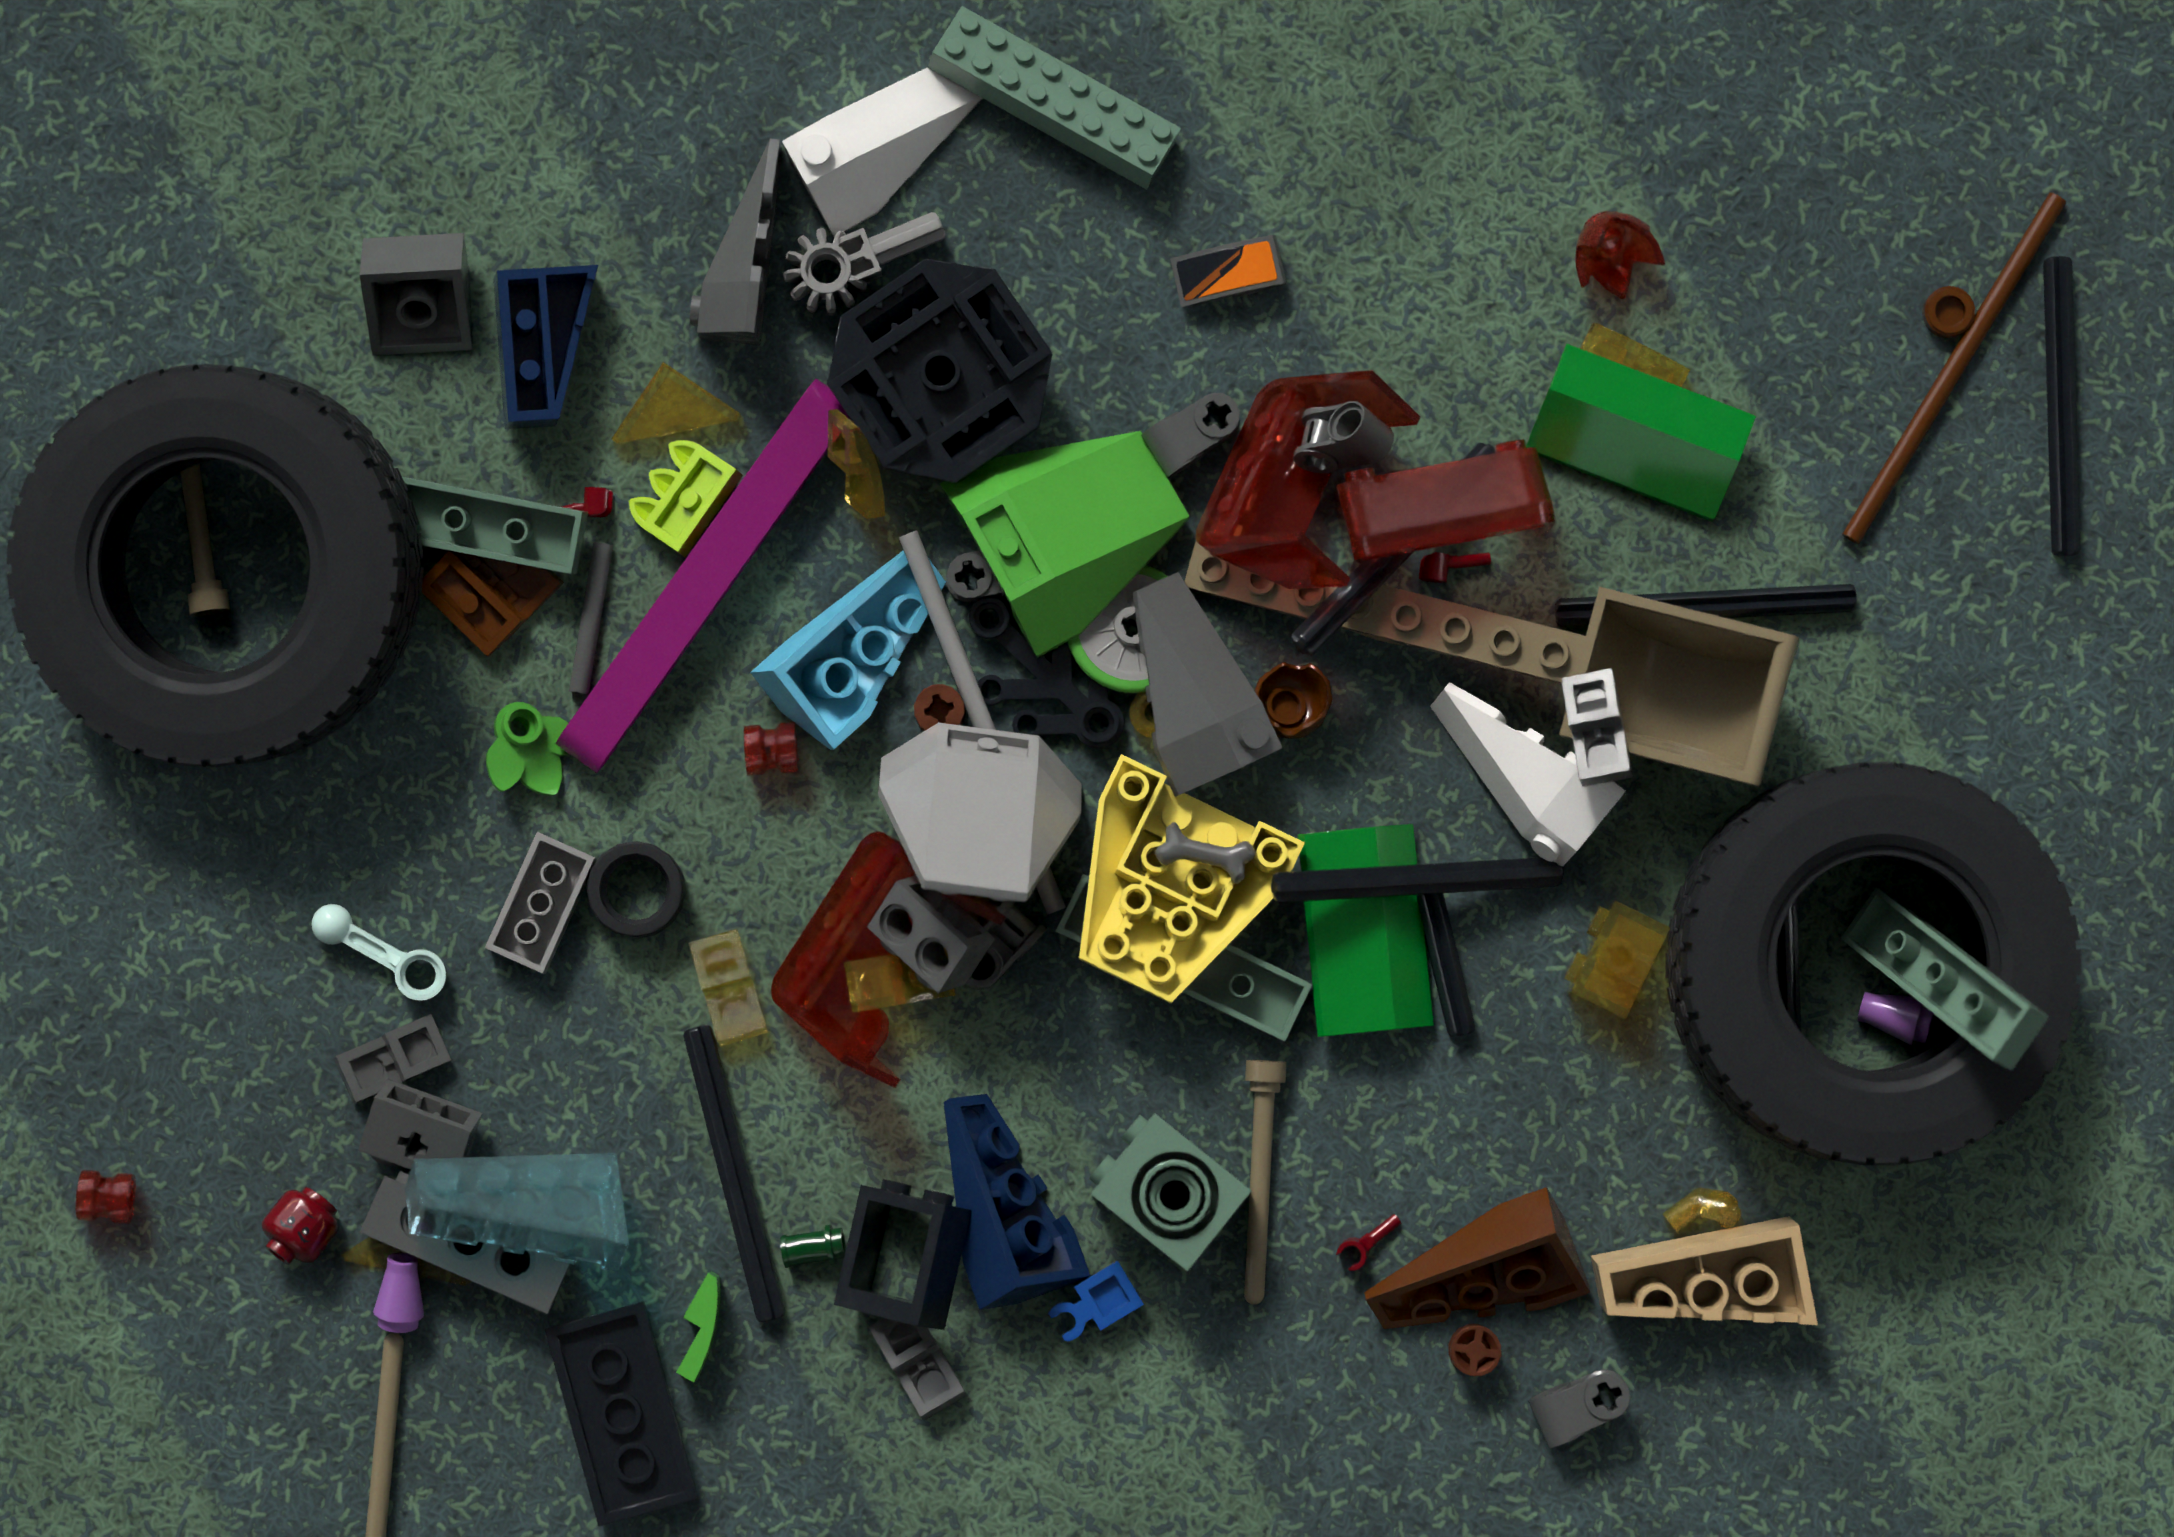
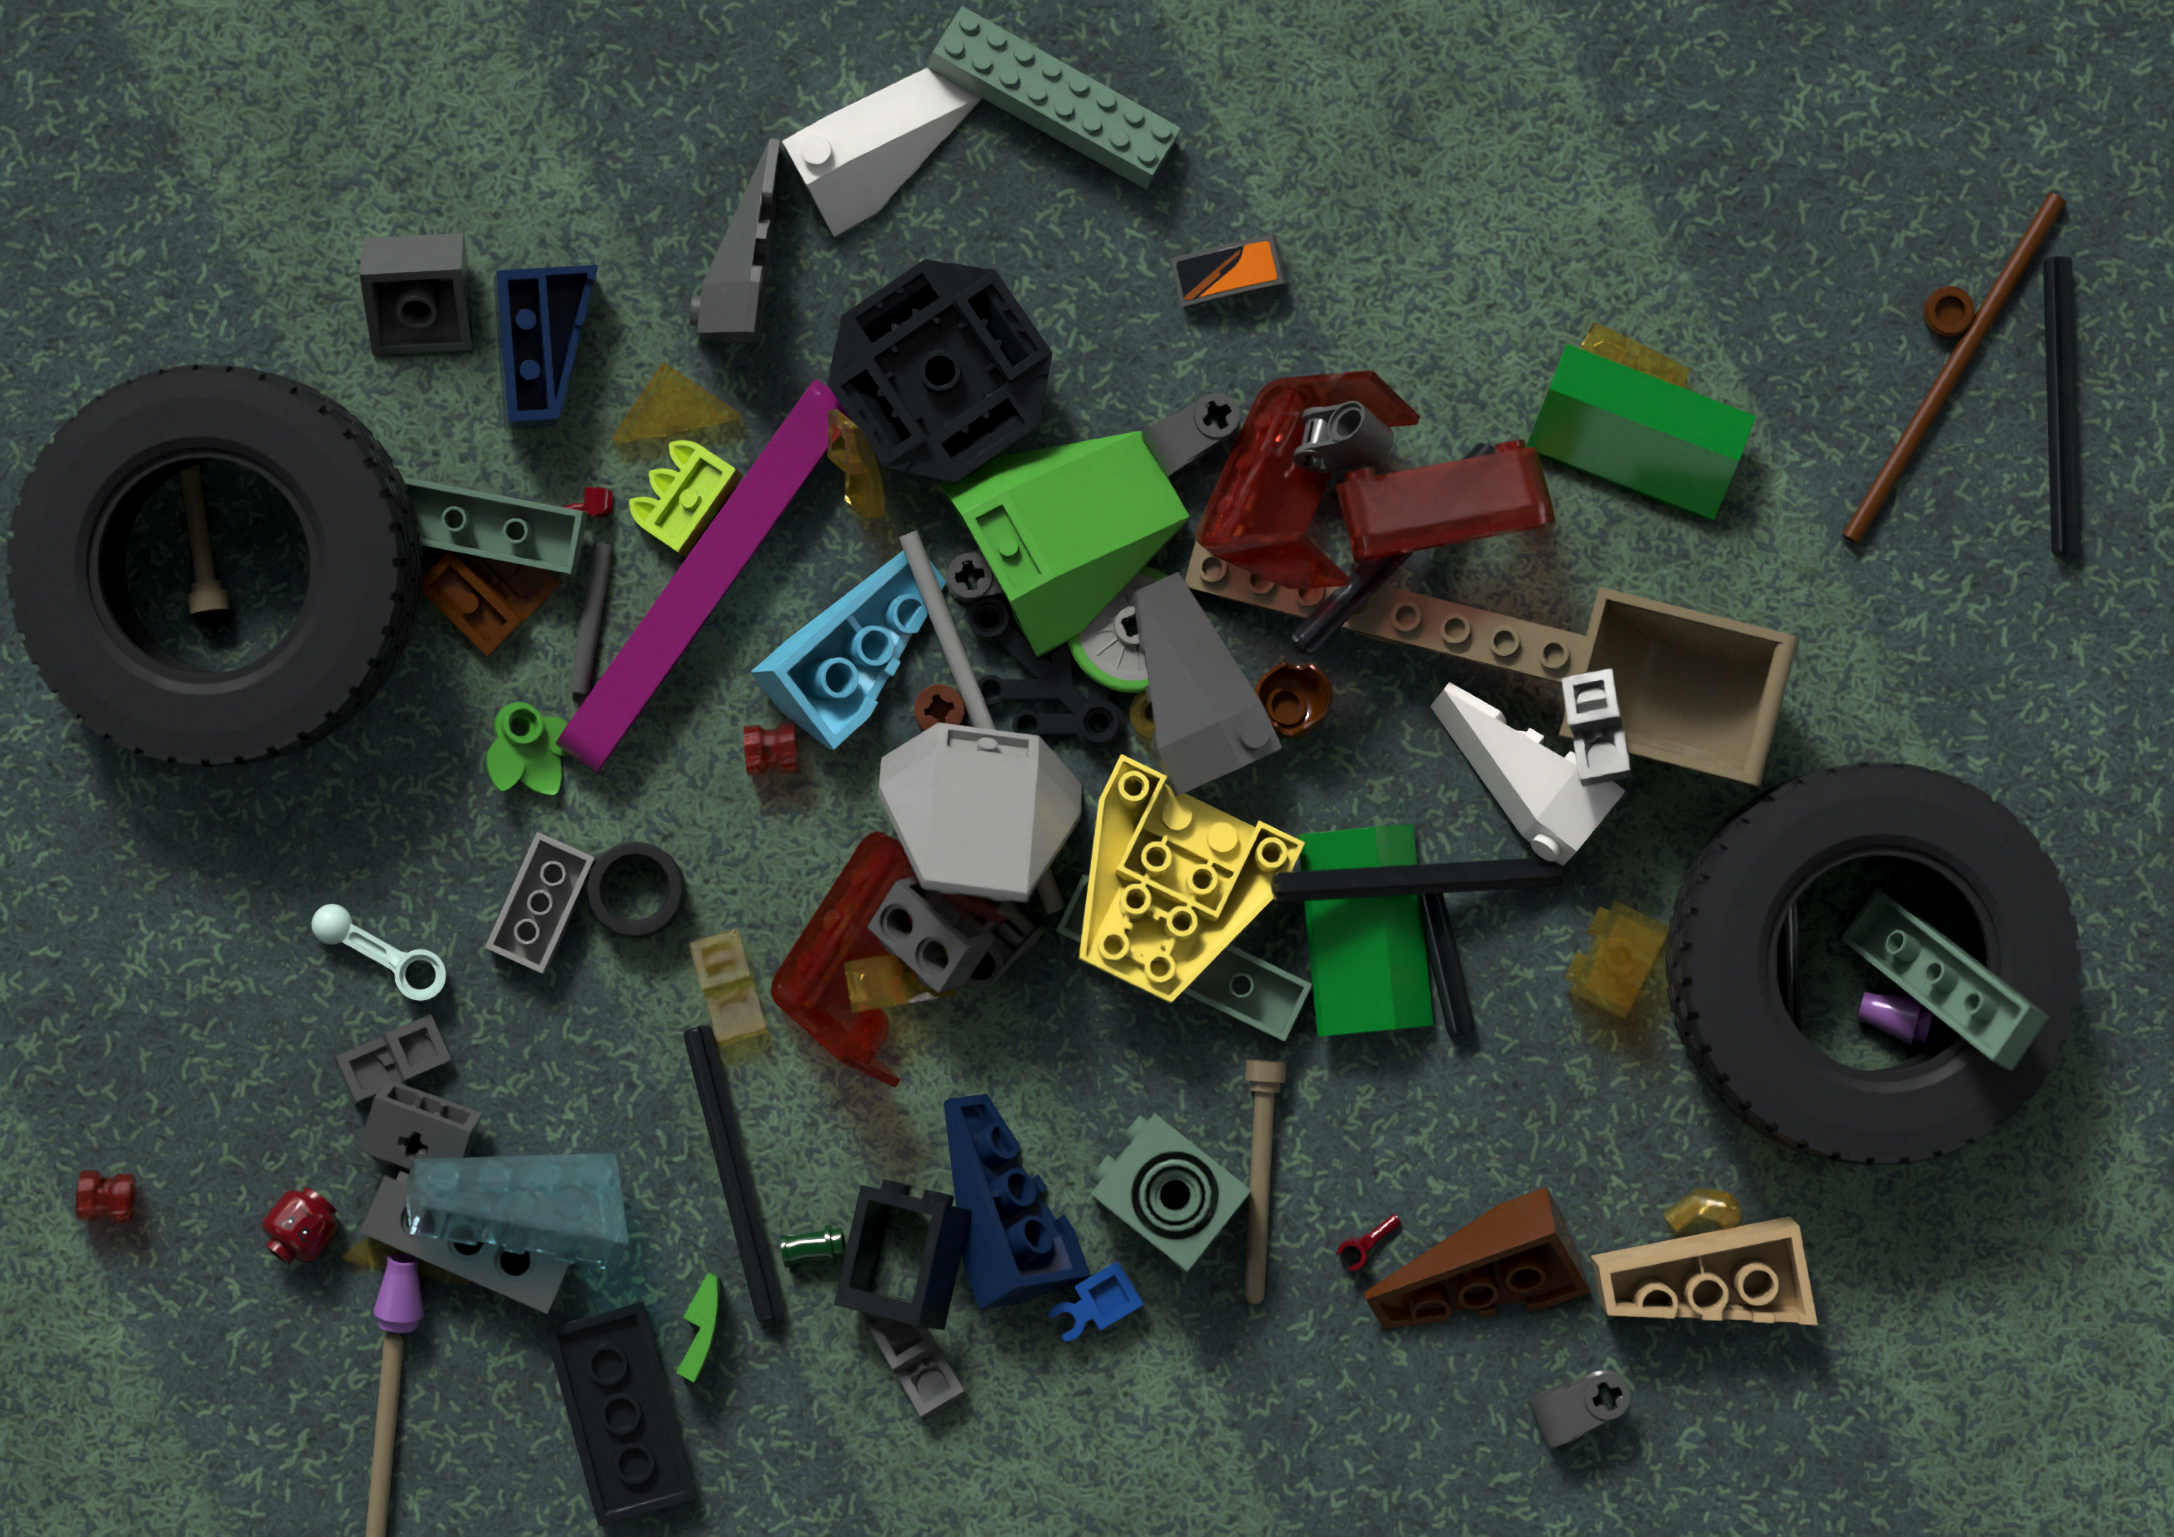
light grey gear [783,212,945,315] -> none
dark grey piece [1155,822,1255,884] -> none
dark red hand [1419,552,1491,583] -> none
copper wheel [1448,1324,1501,1376] -> none
black axle [1555,584,1857,626] -> none
clear red piece [1575,211,1665,300] -> none

